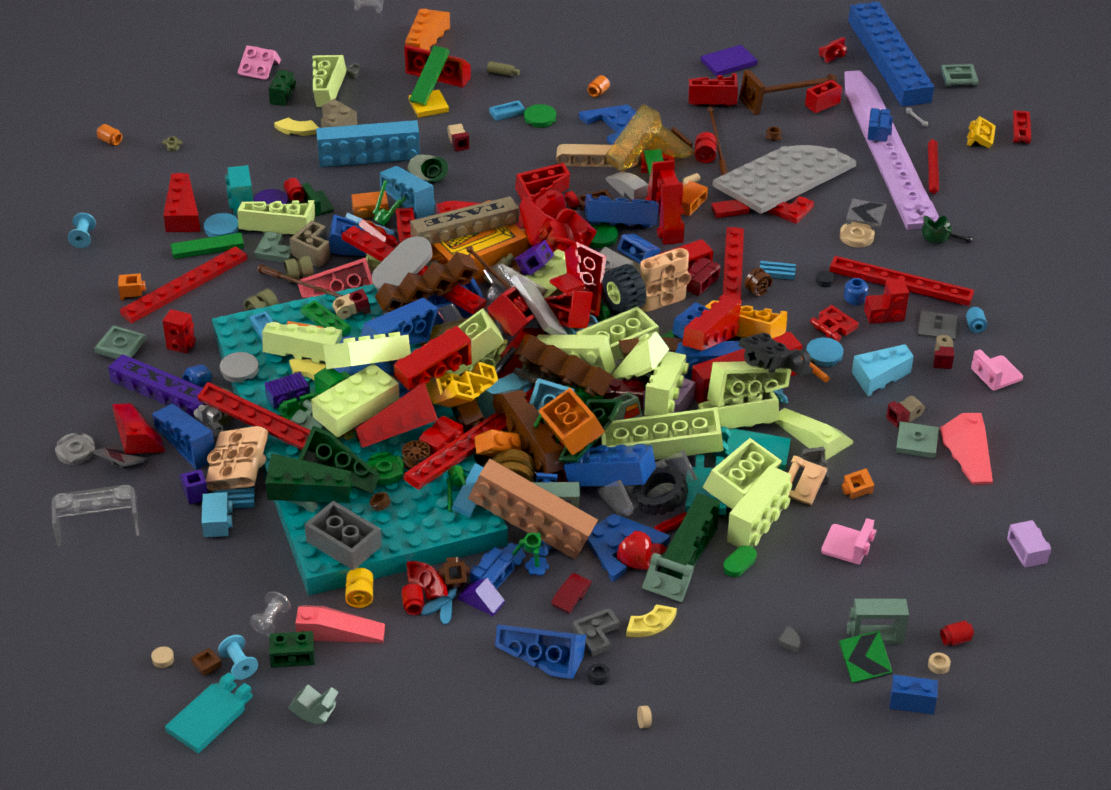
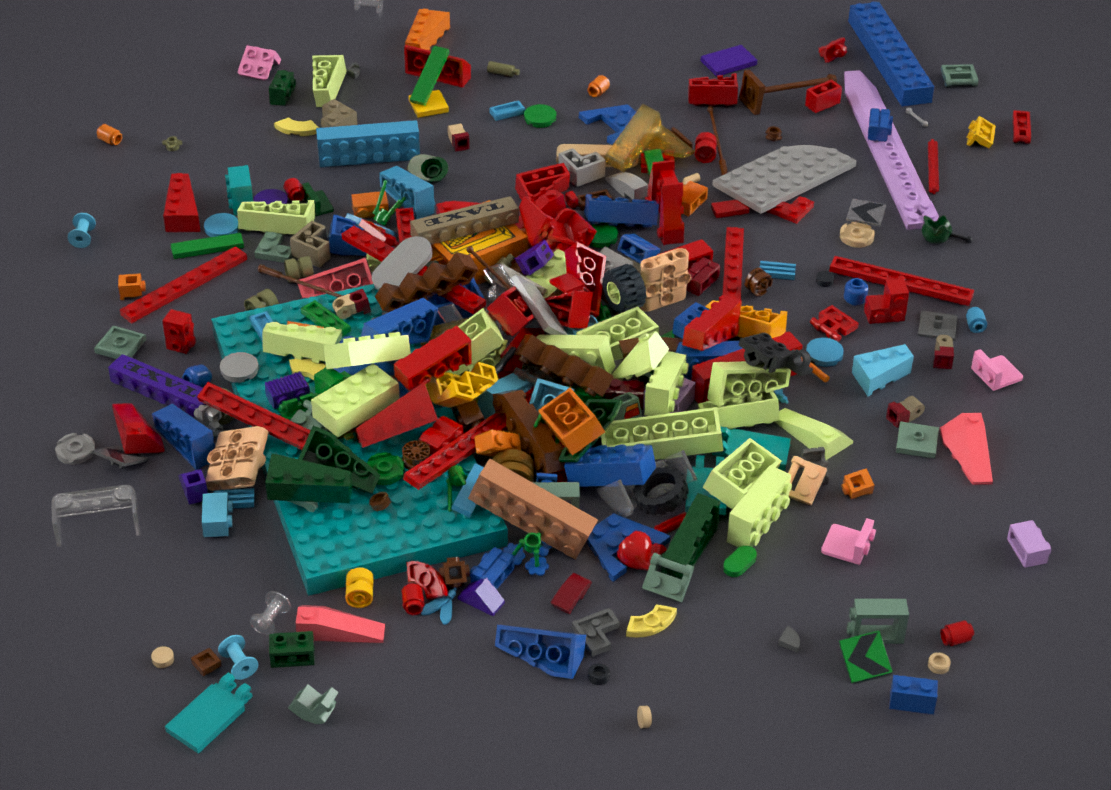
dark grey brick [305,501,382,570] -> none
none -> light grey brick [558,148,606,187]

